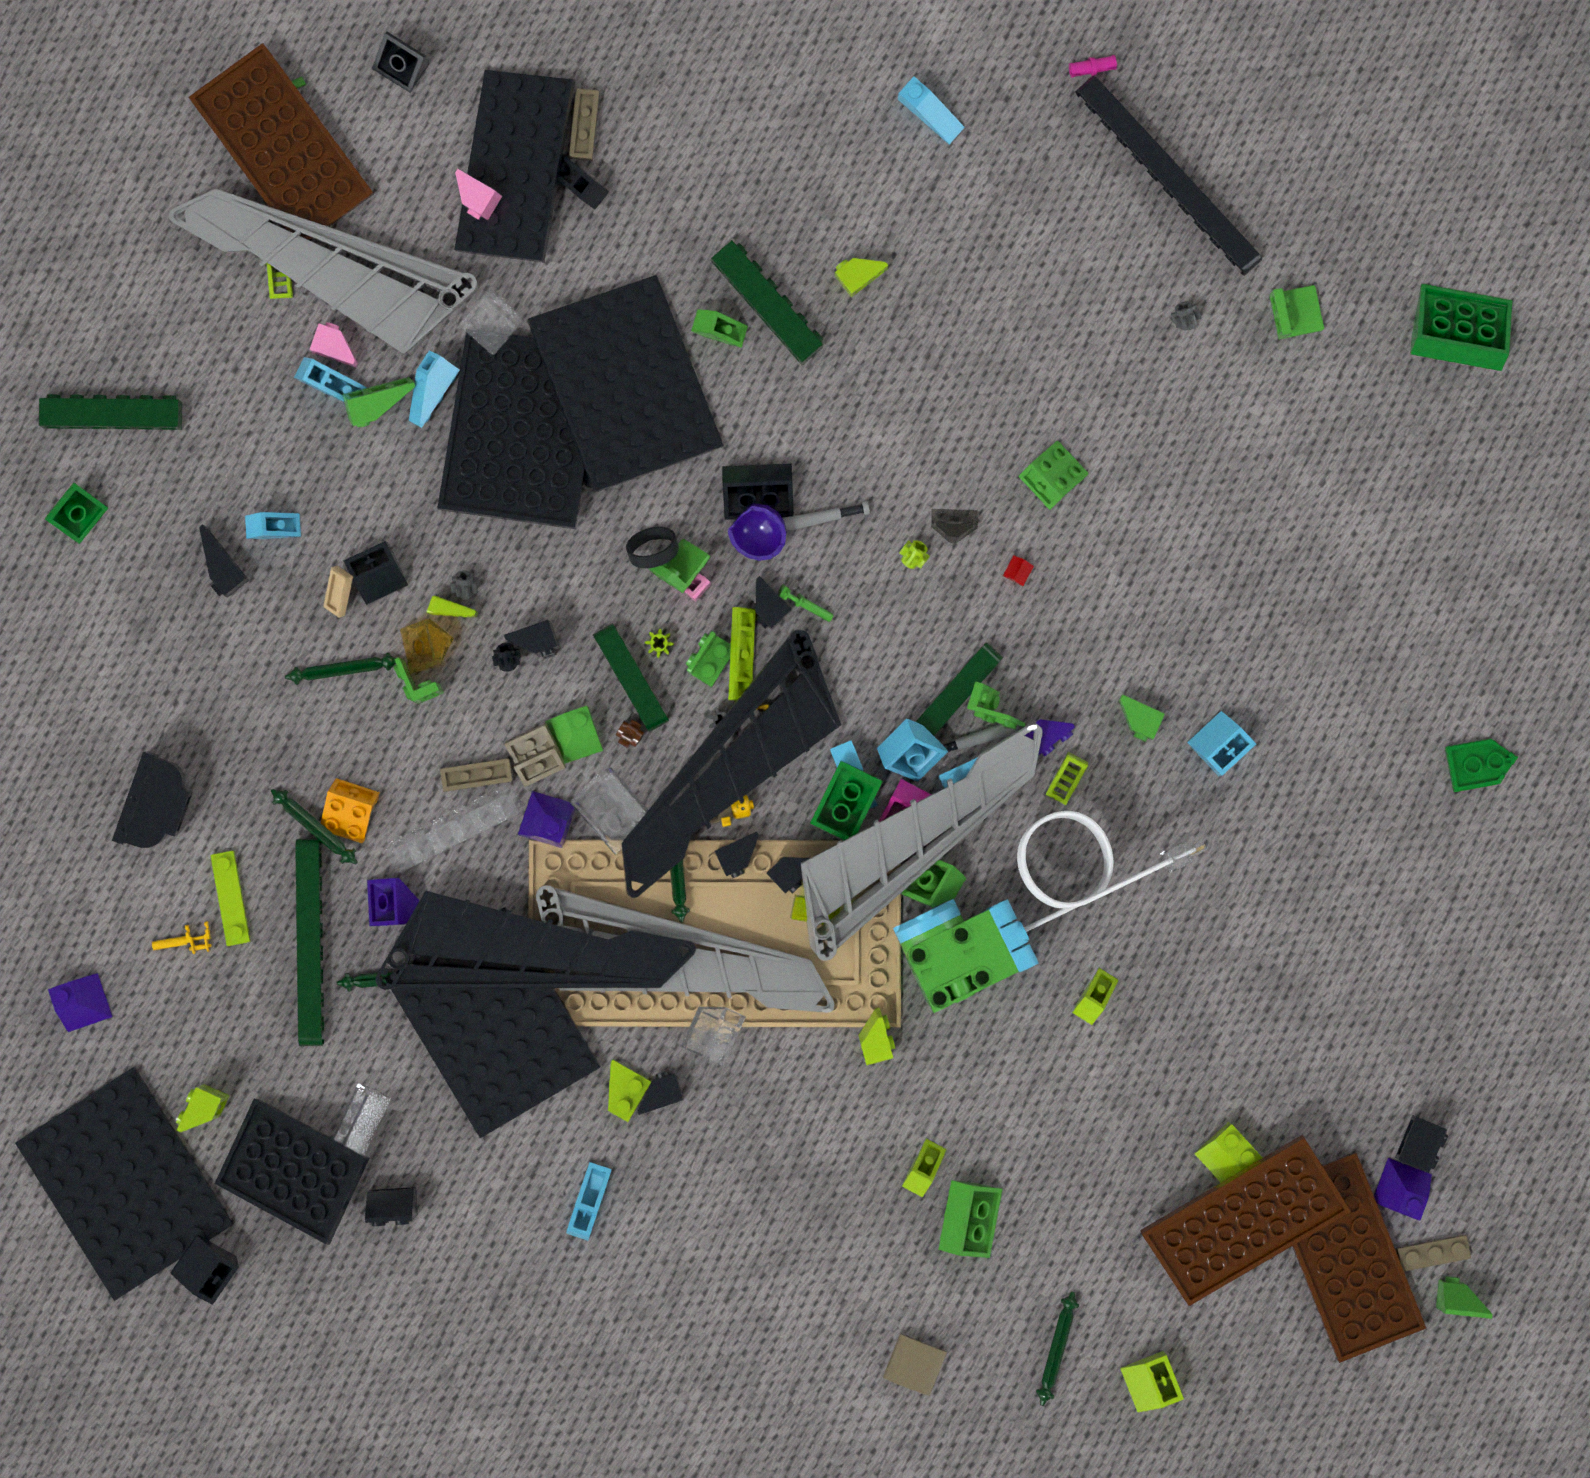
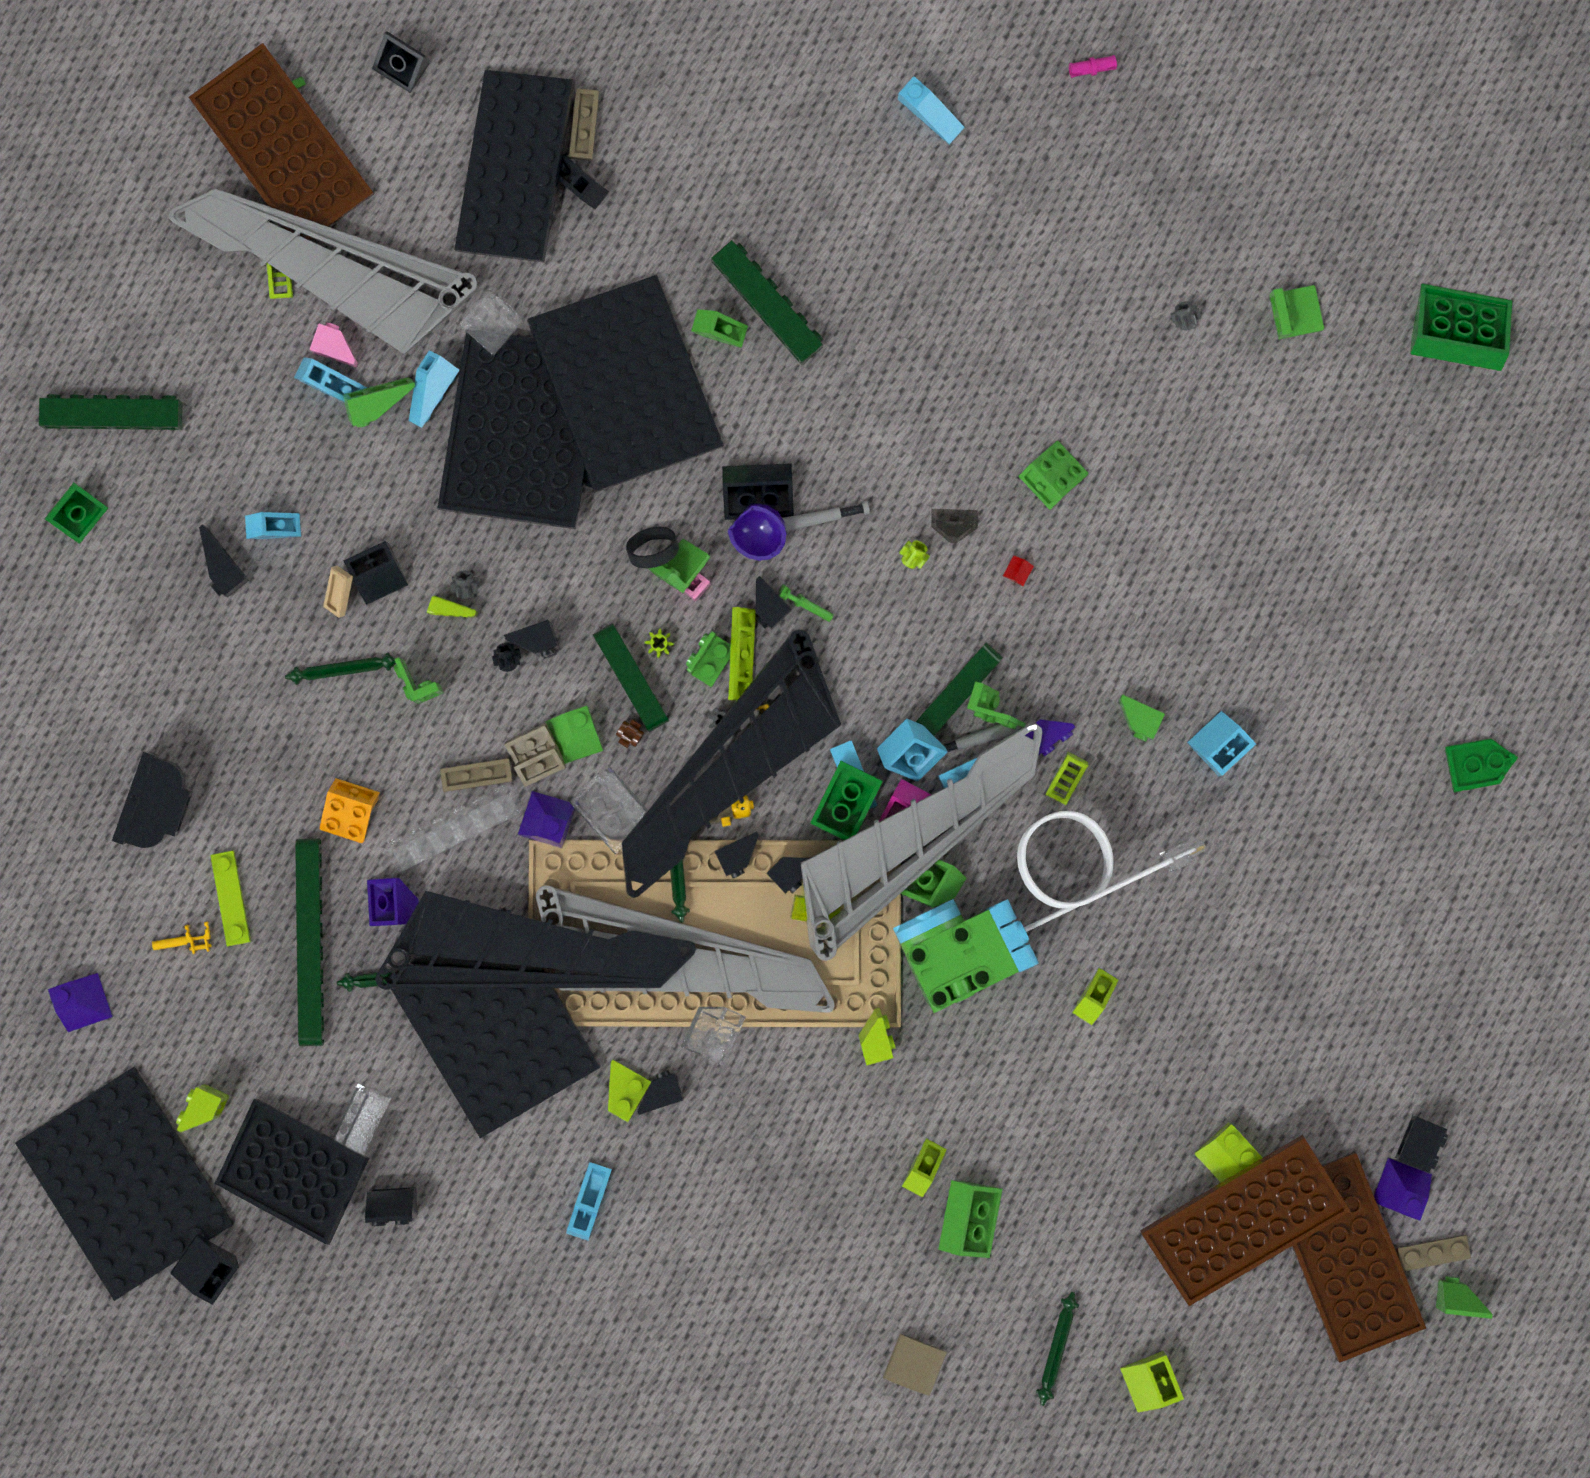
dark green wheel [271,789,358,865] -> none
clear yellow slope [400,618,454,674] -> none
bright pink slope [455,169,502,220] -> none
lime slope [835,258,888,298] -> none
black beam [1075,76,1262,276] -> none

